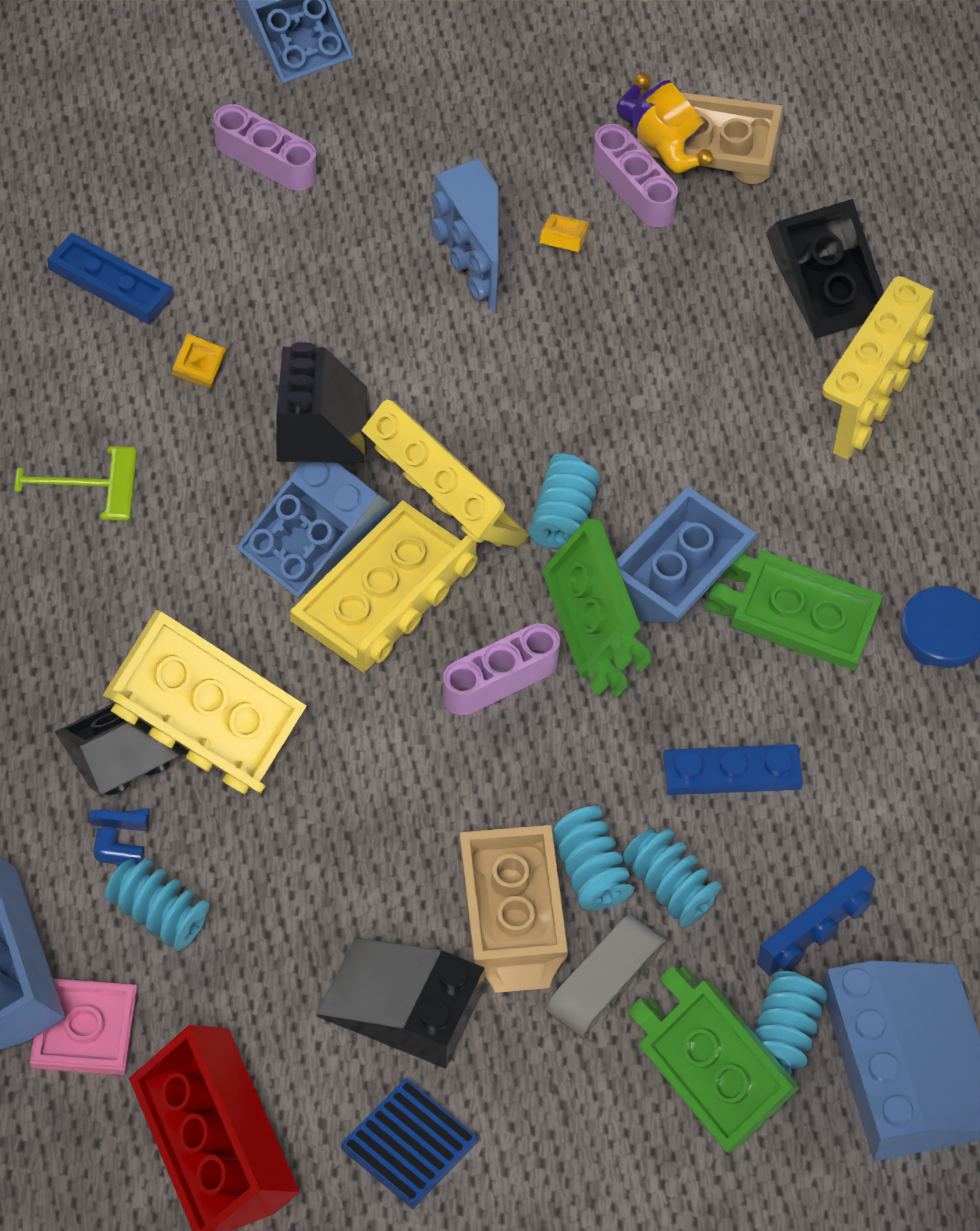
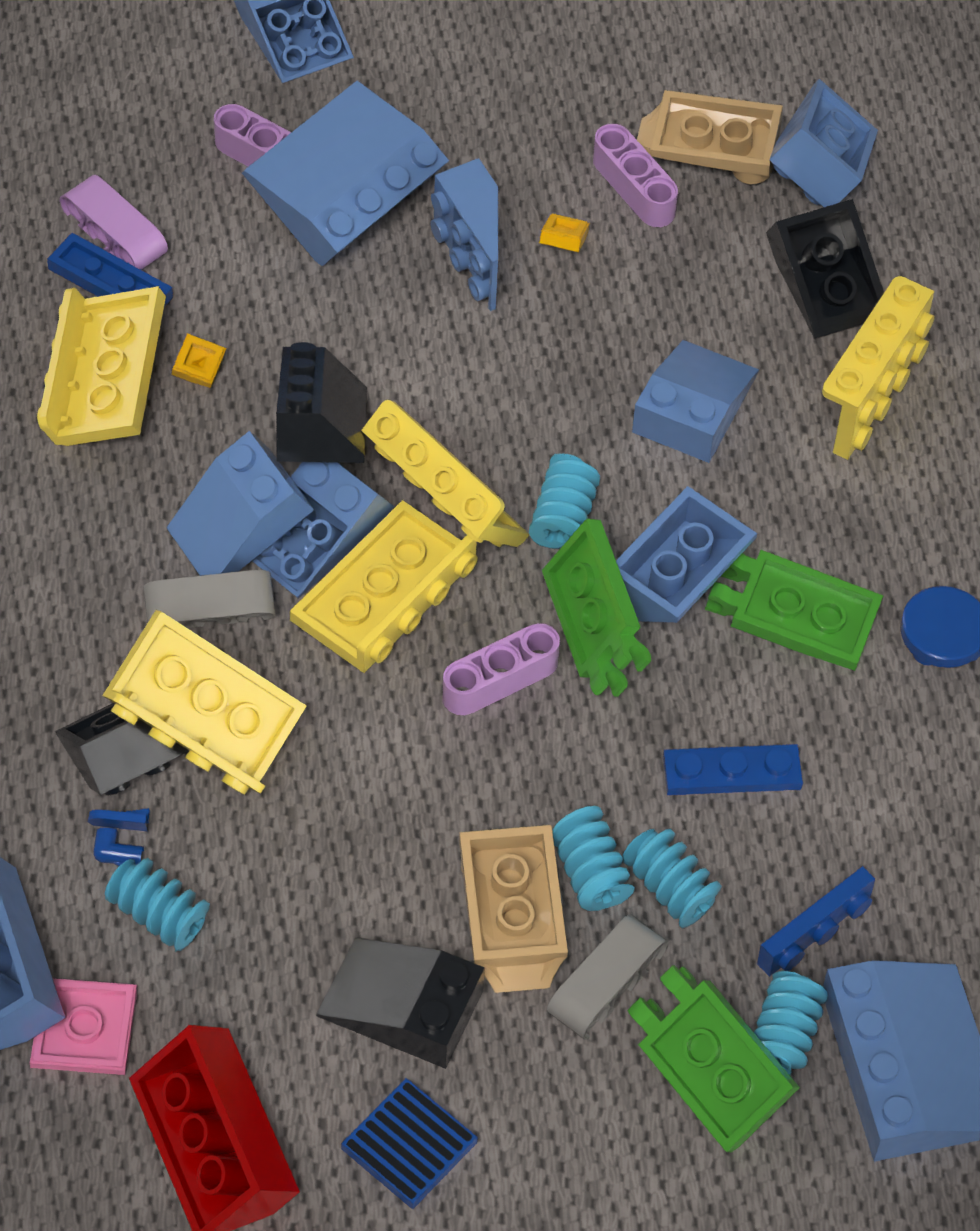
lime piece [14,446,137,521] -> none
yellow piece [616,73,713,174] -> none
none -> light yellow bracket [37,286,166,446]
none -> lavender beam [60,175,168,270]
none -> light grey beam [143,570,276,628]
none -> medium blue slope [166,431,314,576]
none -> medium blue slope [242,81,449,266]
none -> medium blue slope [632,340,759,463]
none -> medium blue slope [769,79,878,207]

